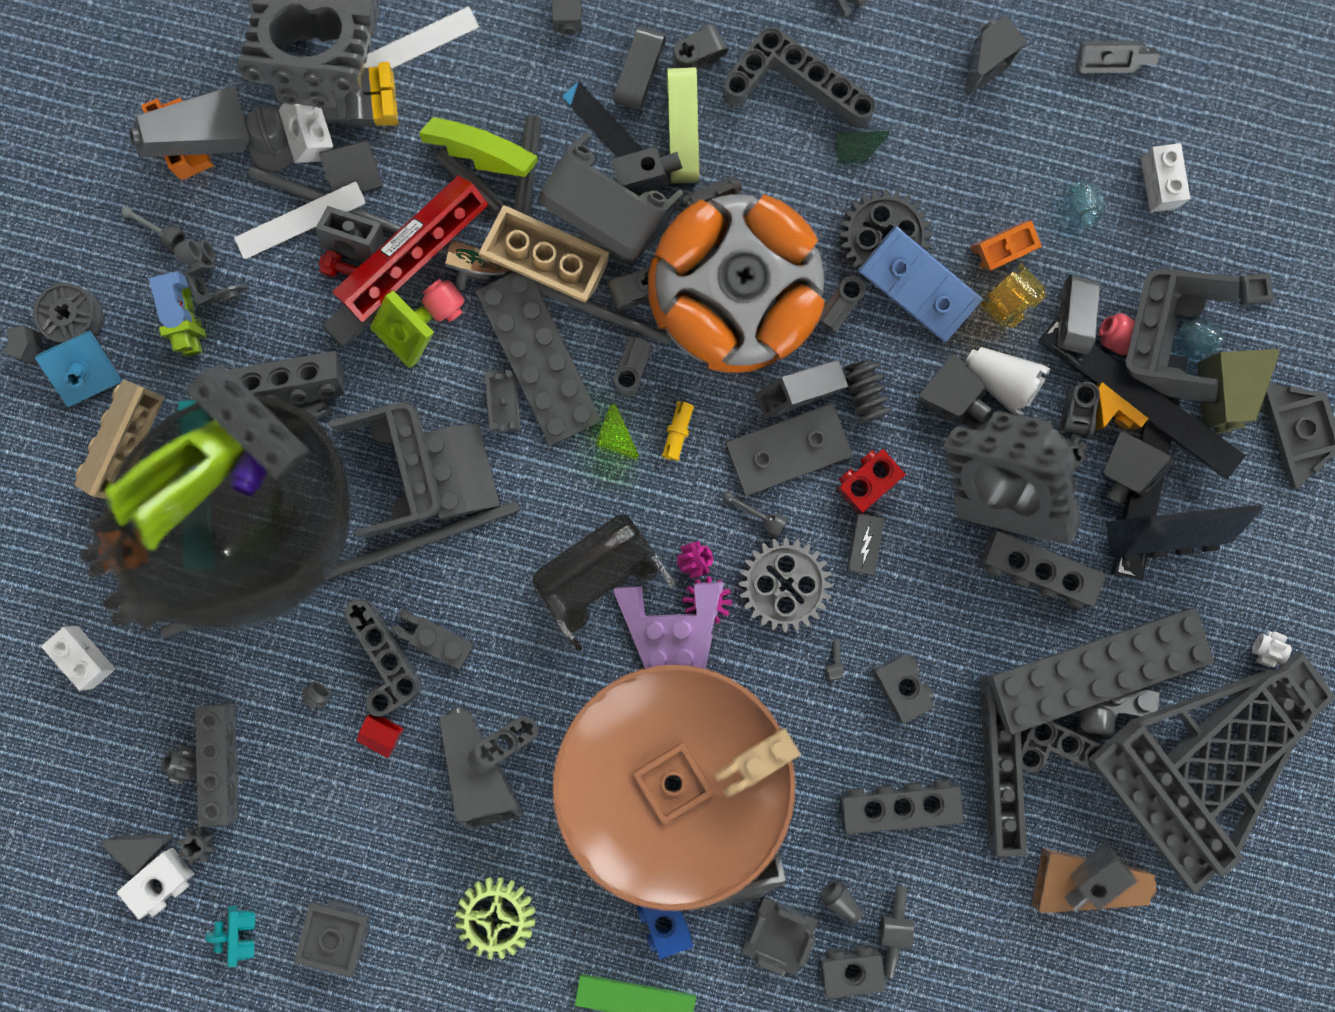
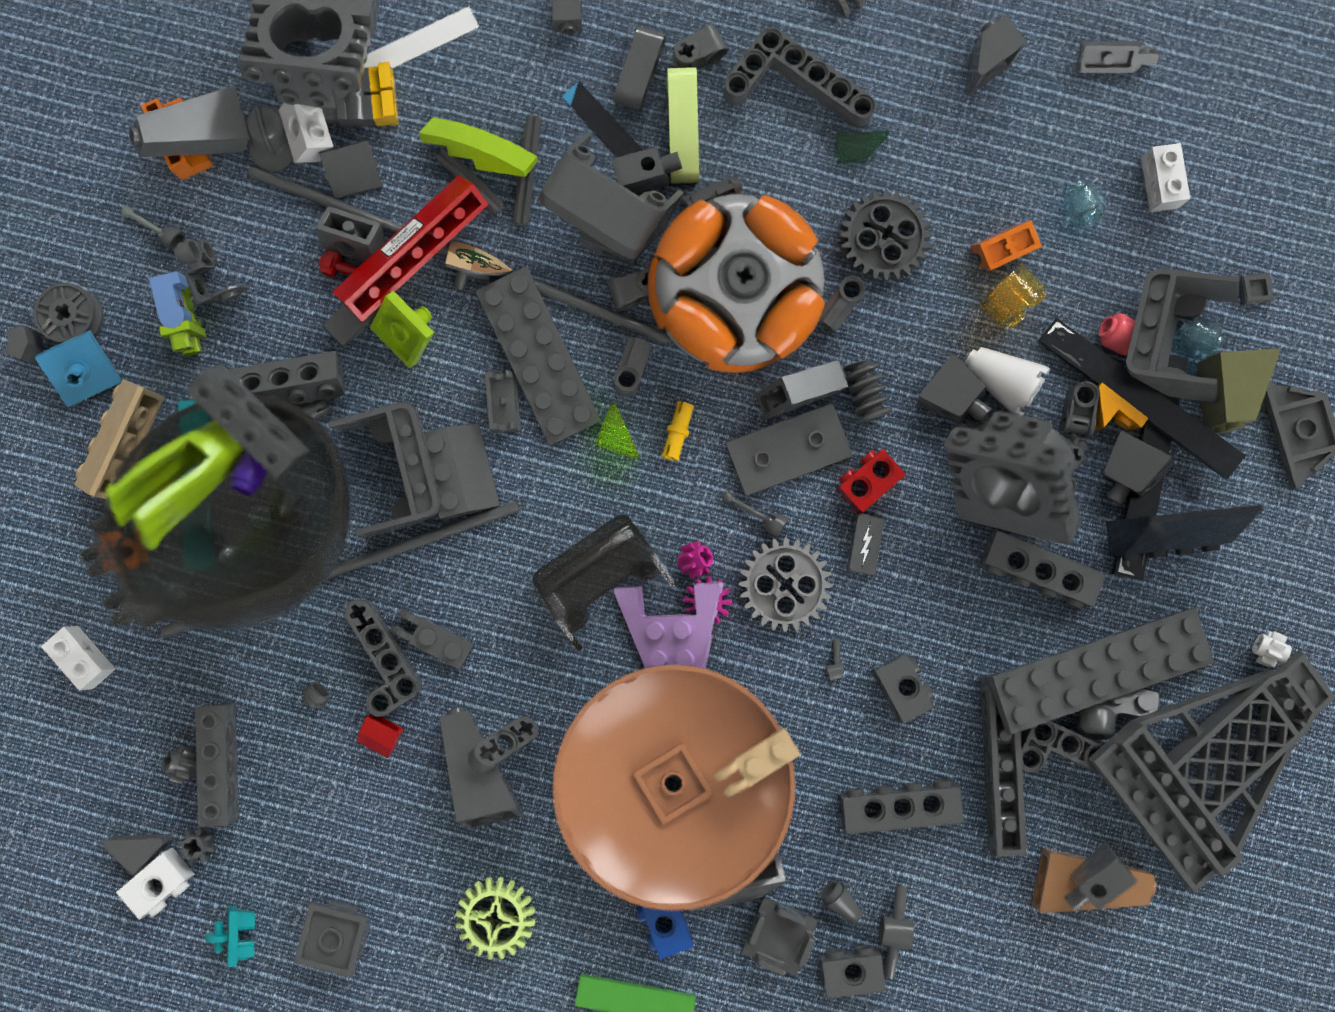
white sticker [234,182,366,259] -> none
coral head [422,279,465,323] -> none
tan slope [479,205,609,303] -> none
medium blue container [857,225,983,343] -> none
beam [1057,274,1100,355] -> none

